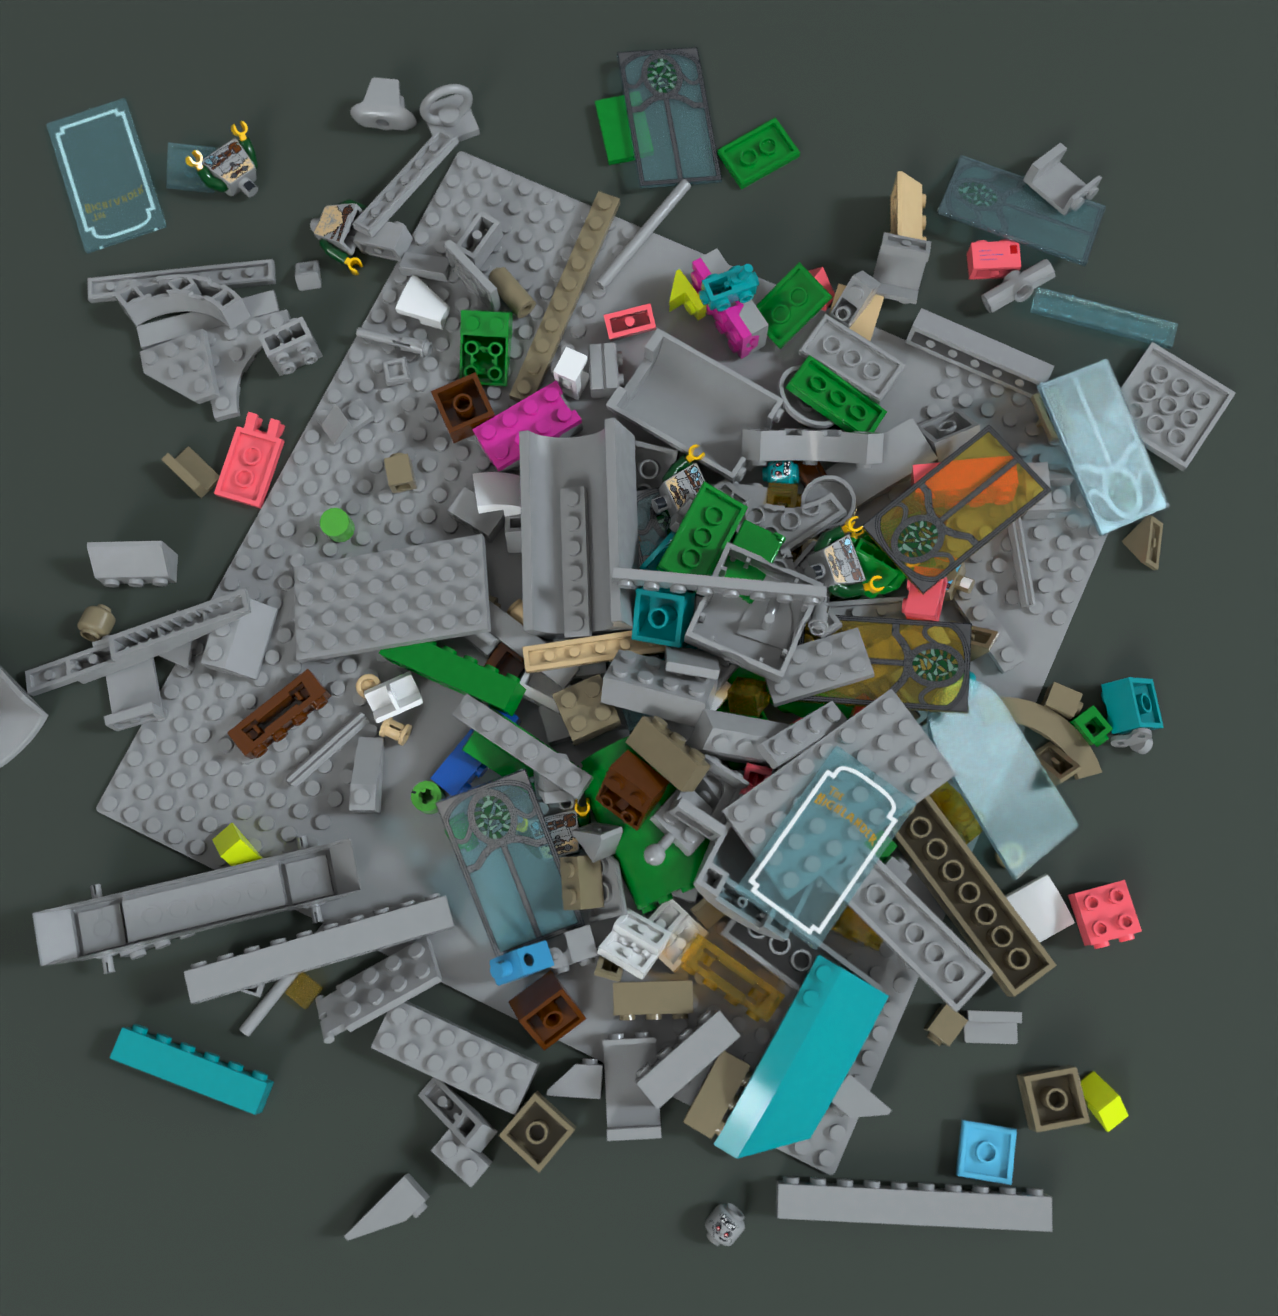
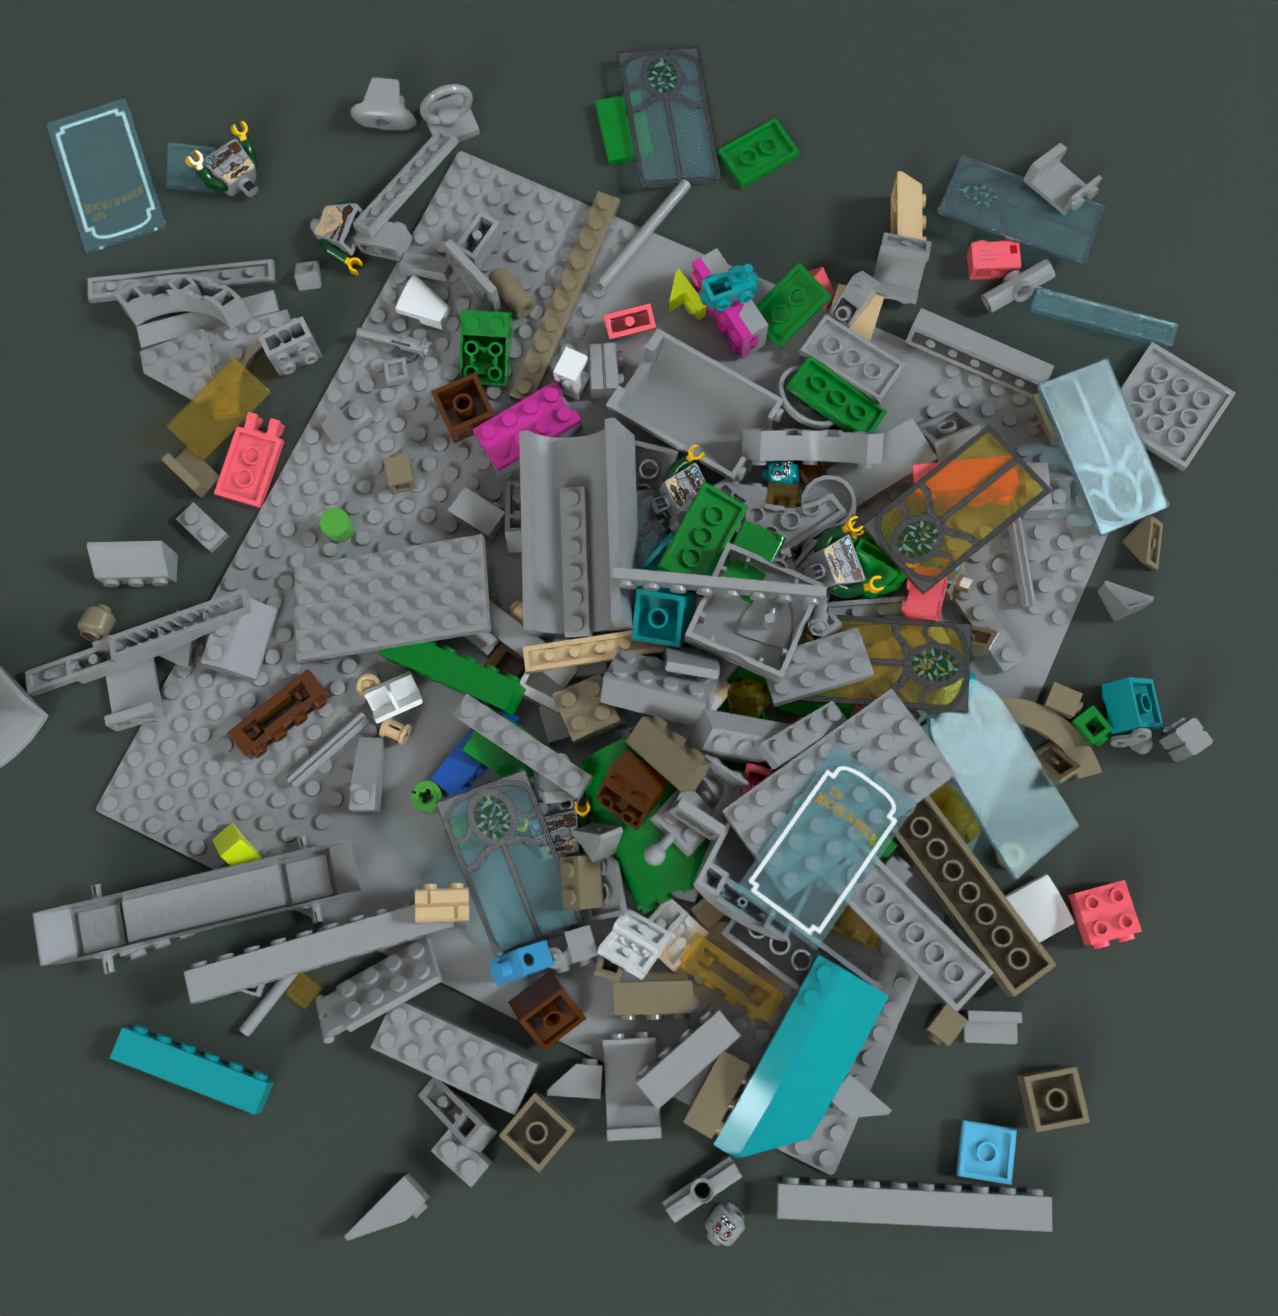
white slope [473,472,521,517] -> none
neon yellow slope [1080,1071,1129,1132] -> none
none -> clear yellow tile [166,357,271,460]
none -> light grey plate [176,502,229,553]
none -> tan brick [415,883,470,923]
none -> light grey piece [662,1155,742,1223]
none -> light grey slope [1097,581,1154,622]
none -> light grey brick [1159,717,1213,762]

